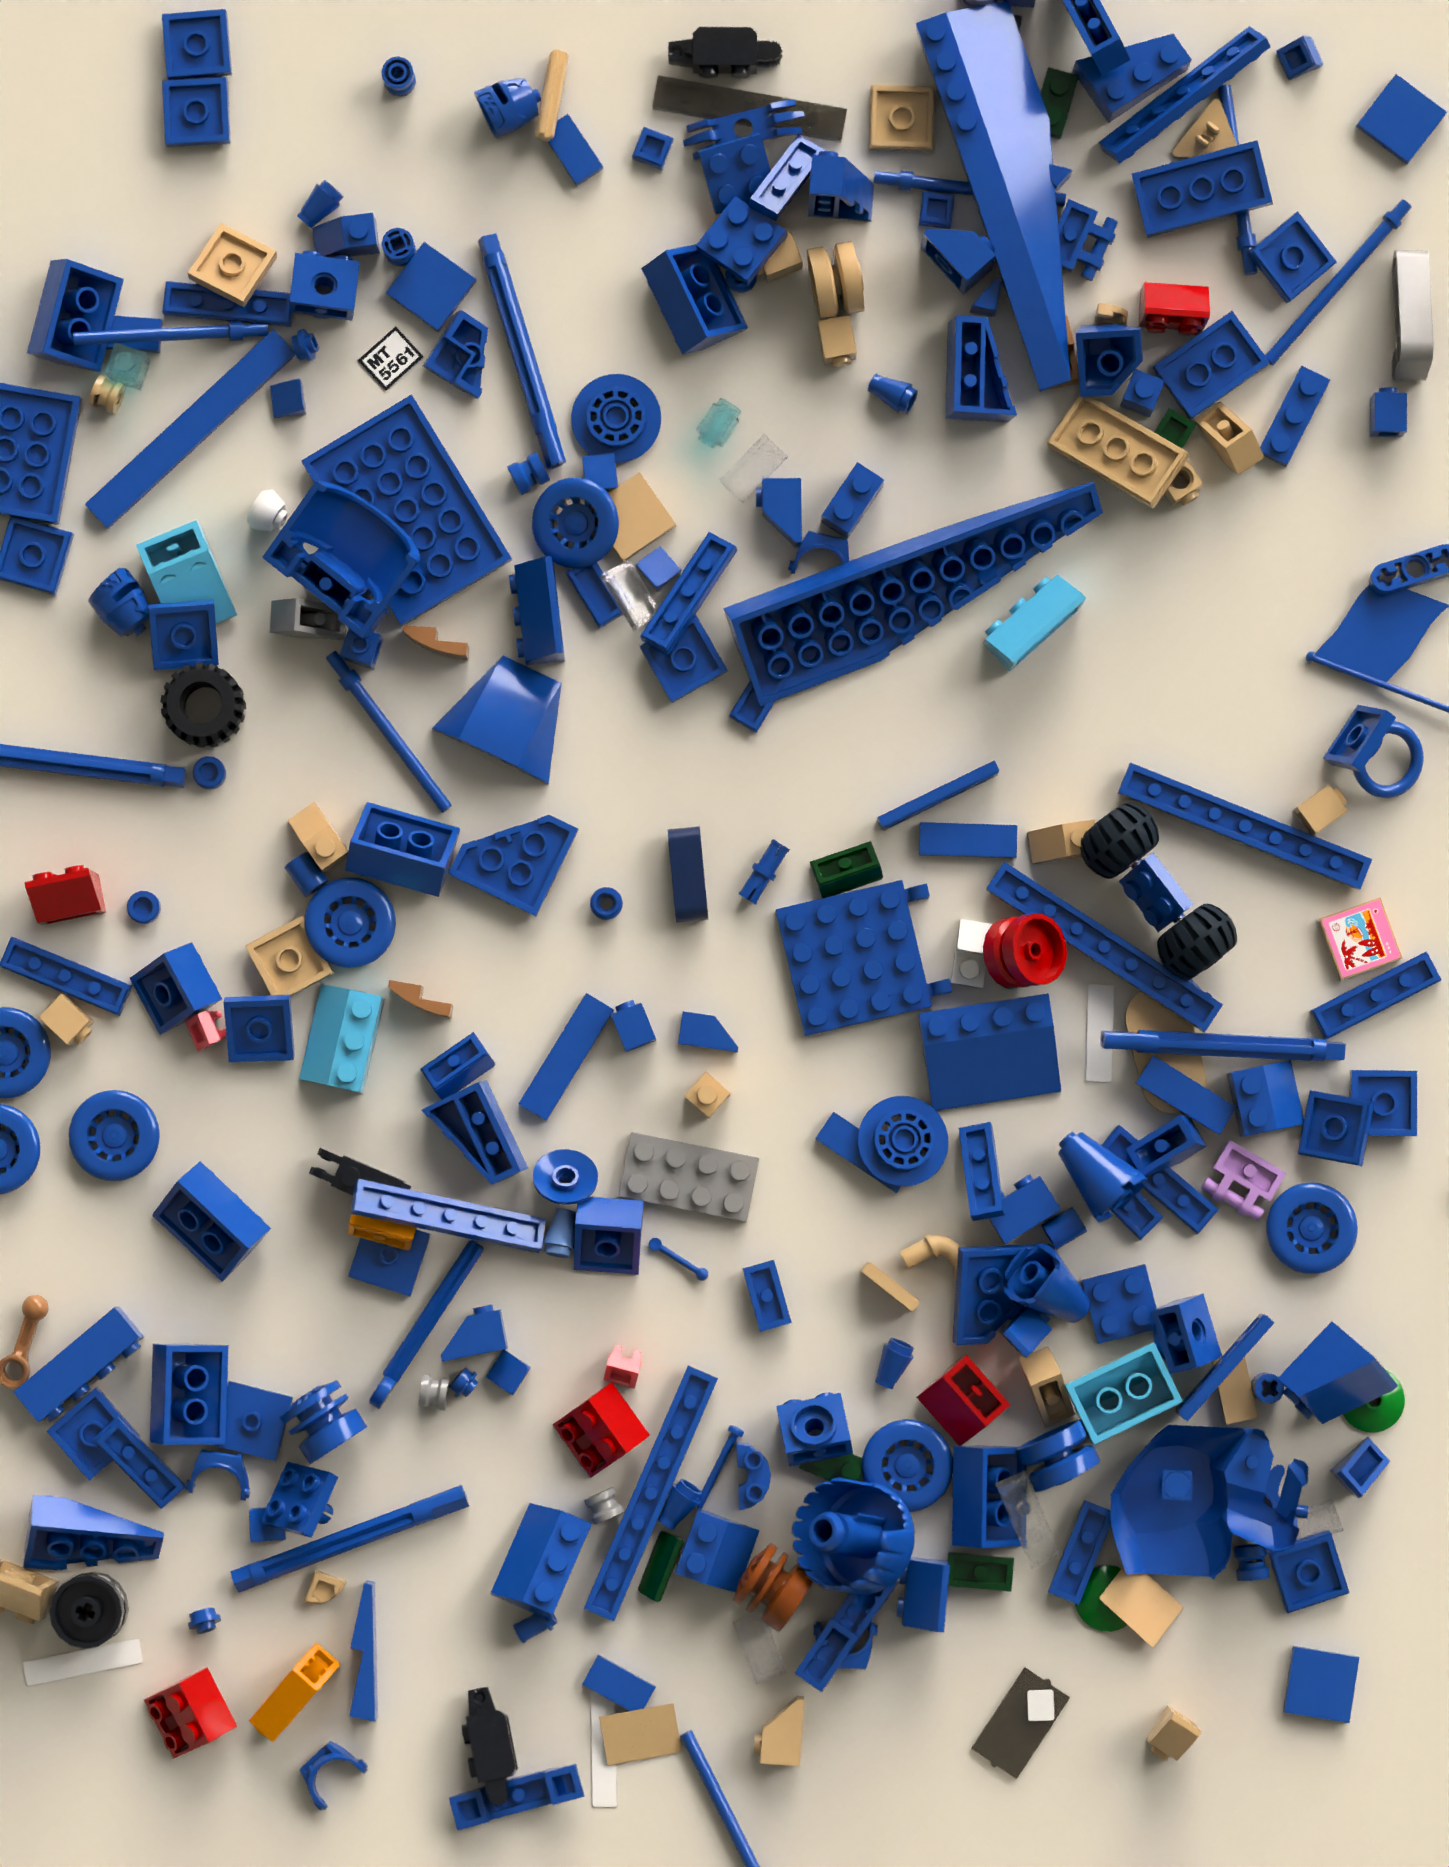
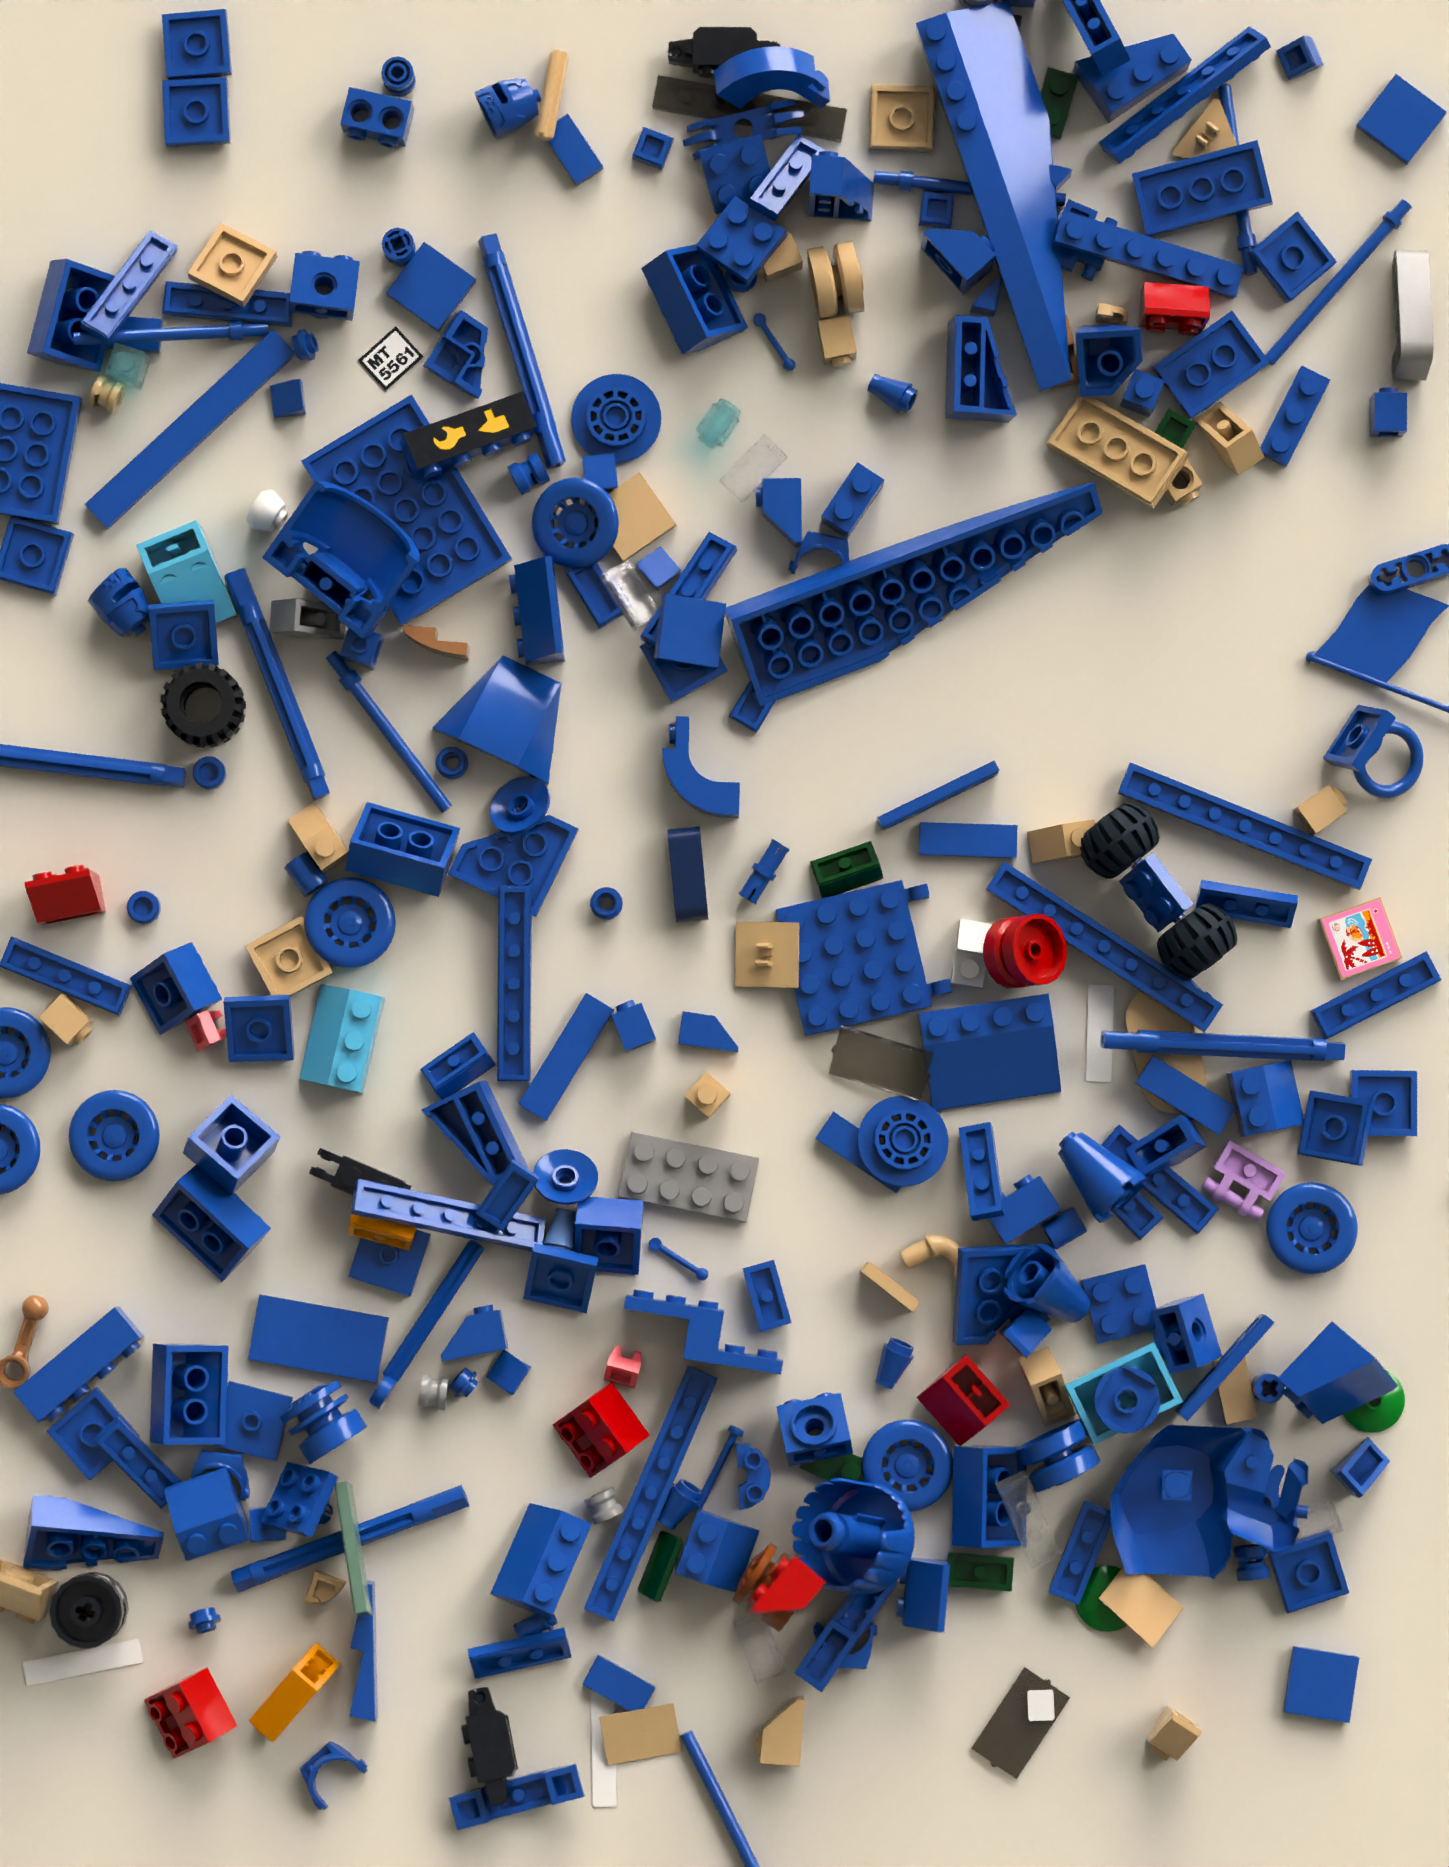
blue cone [297,179,344,228] -> none
blue slope [312,213,380,258] -> none
medium nougat slope [388,980,453,1018] -> none
medium azure slope [983,574,1086,672] -> none
none -> tile [80,230,177,344]
none -> blue slope [164,1467,249,1561]
none -> blue brick [183,1095,281,1195]
none -> blue piece [224,568,330,800]
none -> blue tile [248,1295,389,1382]
none -> sand green tile [334,1481,372,1617]
none -> blue brick [340,87,414,148]
none -> black brick [399,392,537,479]
none -> blue plate [436,746,468,779]
none -> blue tile [468,1628,572,1679]
none -> blue tile [475,1159,540,1232]
none -> blue dish [490,776,550,834]
none -> blue tile [497,885,532,1081]
none -> blue plate [523,1243,599,1313]
none -> blue bracket [624,1289,783,1374]
none -> blue tile [654,593,726,668]
none -> blue arch [662,716,740,818]
none -> blue arch [714,46,830,109]
none -> tan piece [735,922,800,988]
none -> red slope [746,1556,826,1615]
none -> blue hinge [753,313,795,371]
none -> clear smoke piece [829,1025,934,1102]
none -> blue plate [1052,210,1244,299]
none -> blue plate [1093,1367,1160,1433]
none -> blue plate [1195,880,1298,928]

